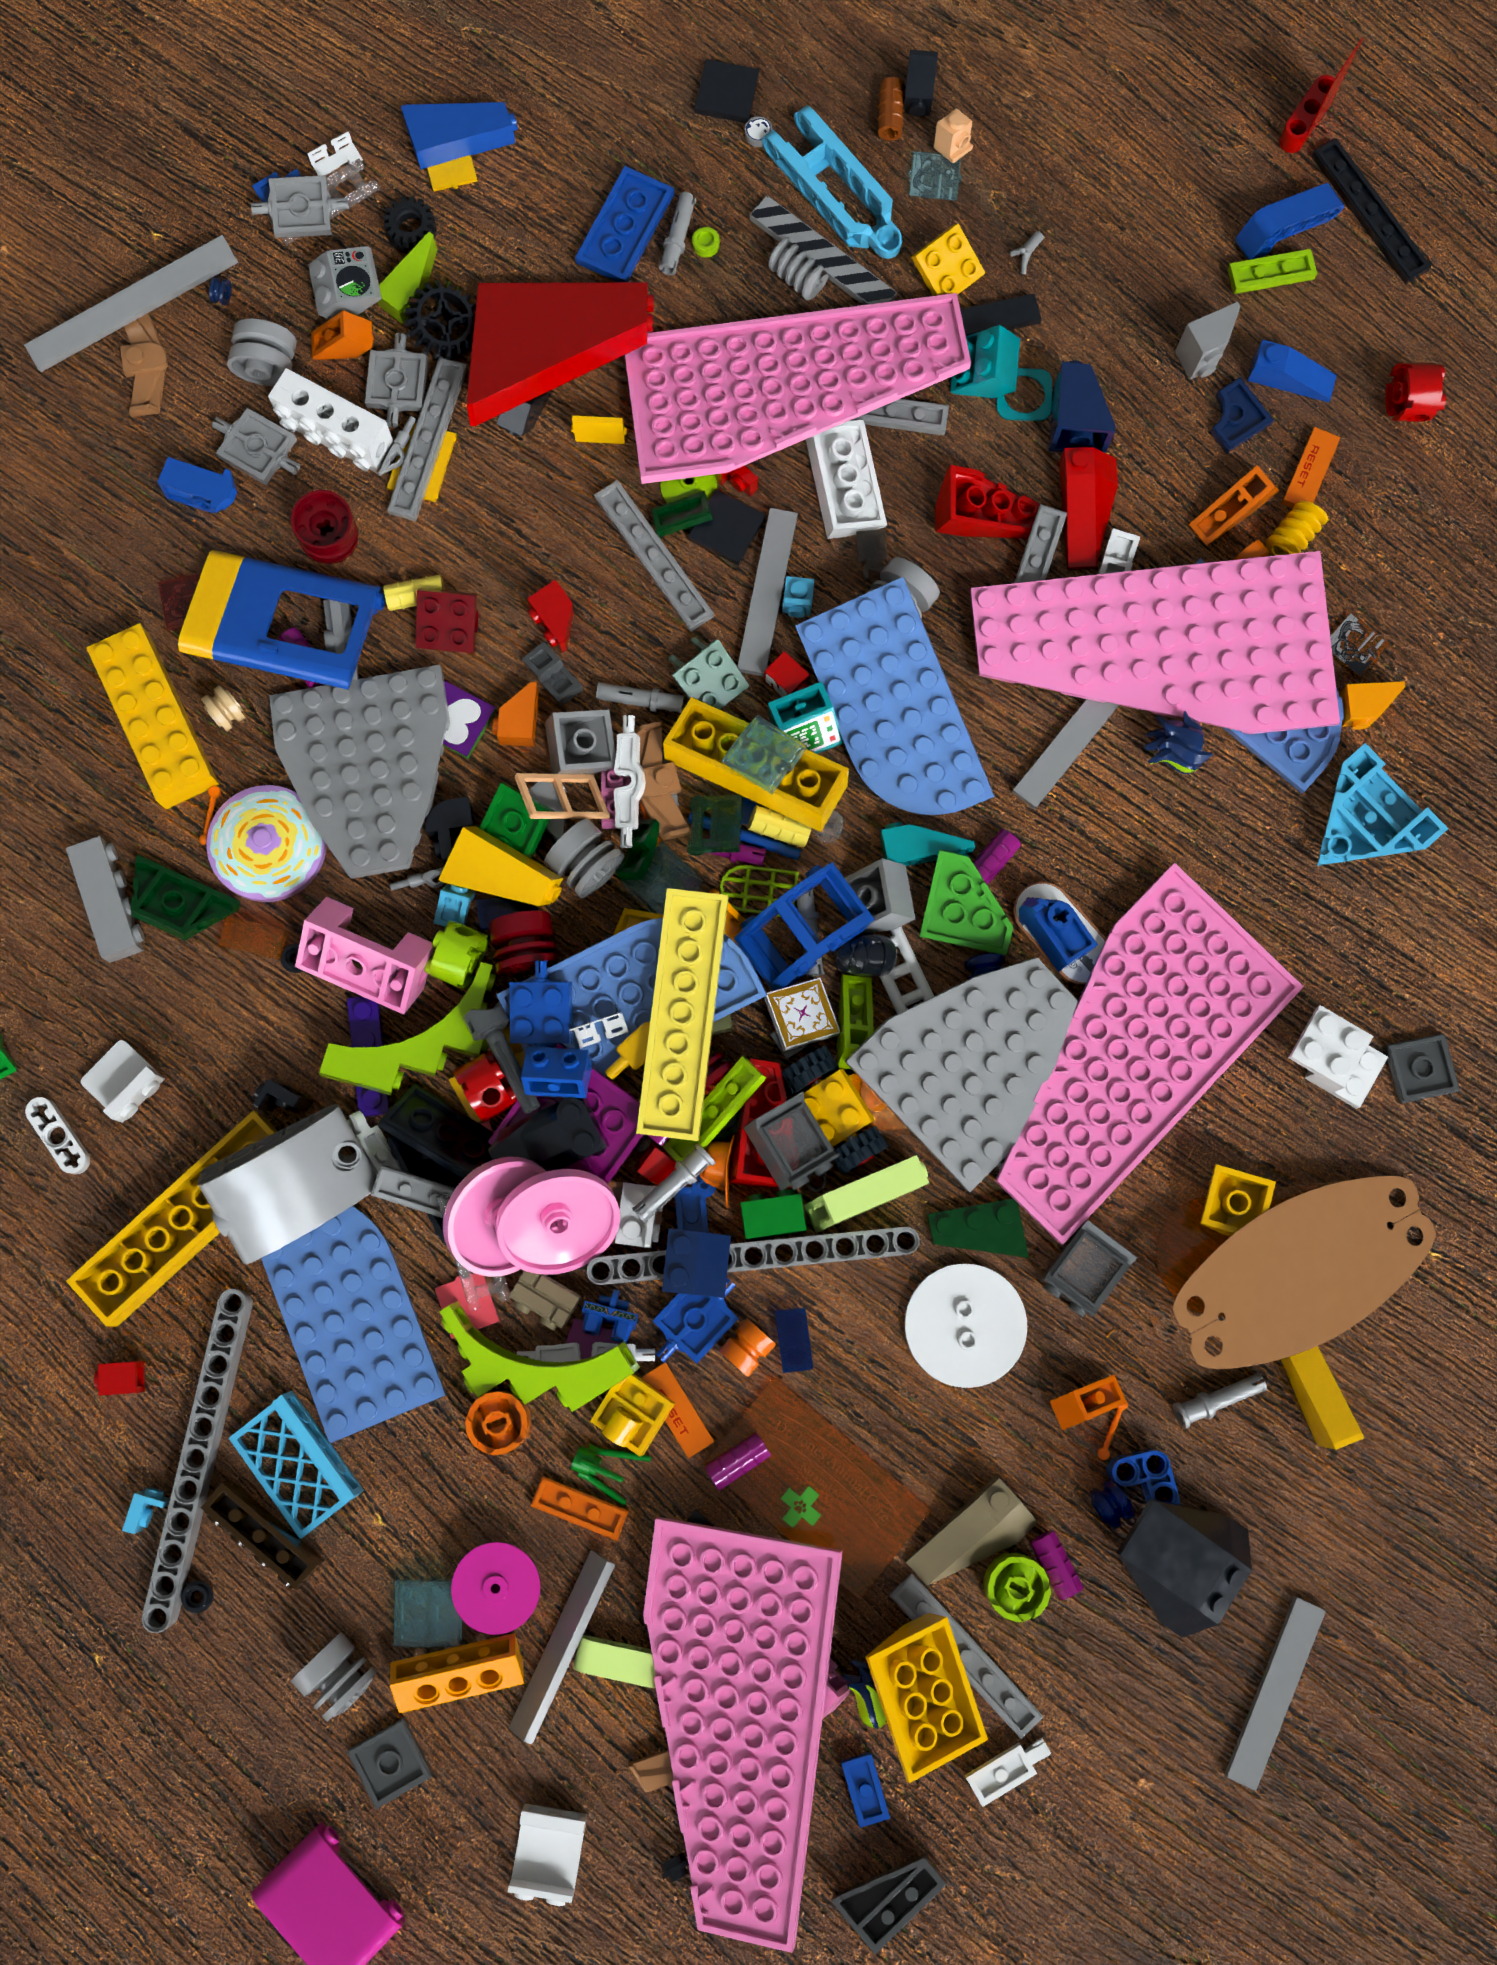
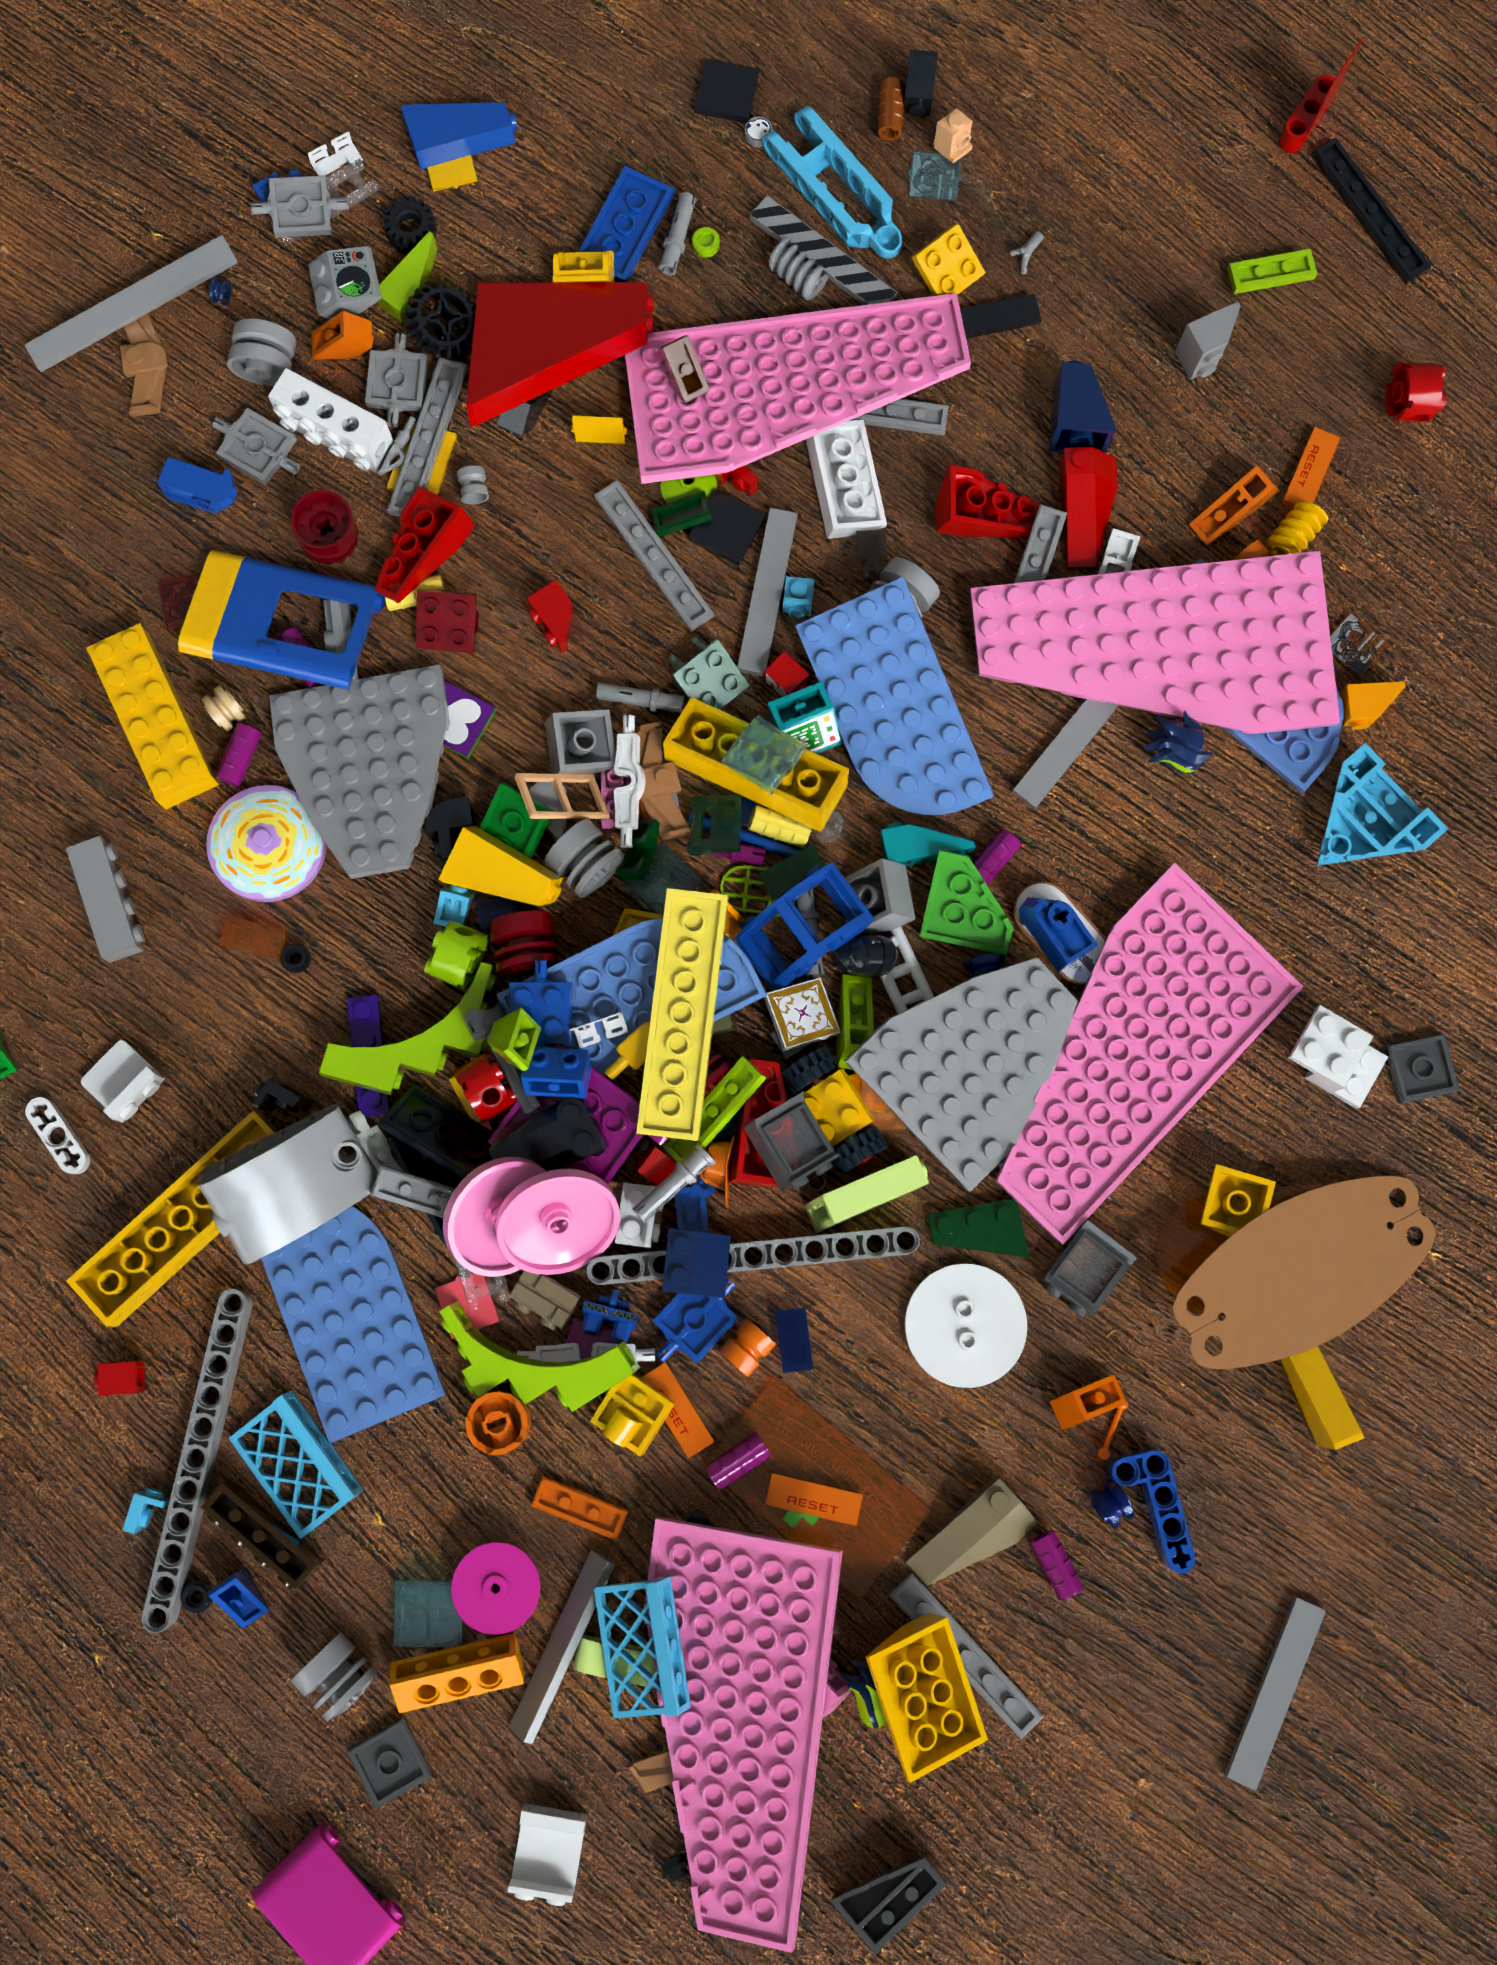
dark green wing [130,855,240,940] -> none
orange hinge [199,786,221,845] -> none
bright pink plate [295,897,434,1014] -> none
light grey hand [390,867,445,891] -> none
orange slope [493,682,539,747] -> none
dark grey slope [522,642,583,707] -> none
green plant [571,1444,652,1505] -> none
green brick [740,1189,806,1240] -> none
blue plate [841,1751,890,1828] -> none
teal slope [950,325,1020,398] -> none
white plate [965,1738,1051,1807] -> none
lime brick [983,1552,1051,1622] -> none
teal piece [997,368,1052,421] -> none
black wedge [1116,1498,1252,1638] -> none
light grey pin [1173,1372,1267,1429] -> none
dark blue tile [1210,377,1274,454] -> none
blue beam [1235,183,1345,260] -> none
blue slope [1247,340,1337,403] -> none
none -> blue slope [208,1568,270,1628]
none -> magenta axle [215,723,262,787]
none -> red wedge [375,486,475,603]
none -> light grey wheel [457,466,489,505]
none -> lime slope [487,1008,541,1071]
none -> yellow hinge [553,251,614,283]
none -> medium azure fence [594,1576,691,1719]
none -> slope [660,335,710,403]
none -> dark green slope [759,845,825,900]
none -> orange tile [765,1473,863,1526]

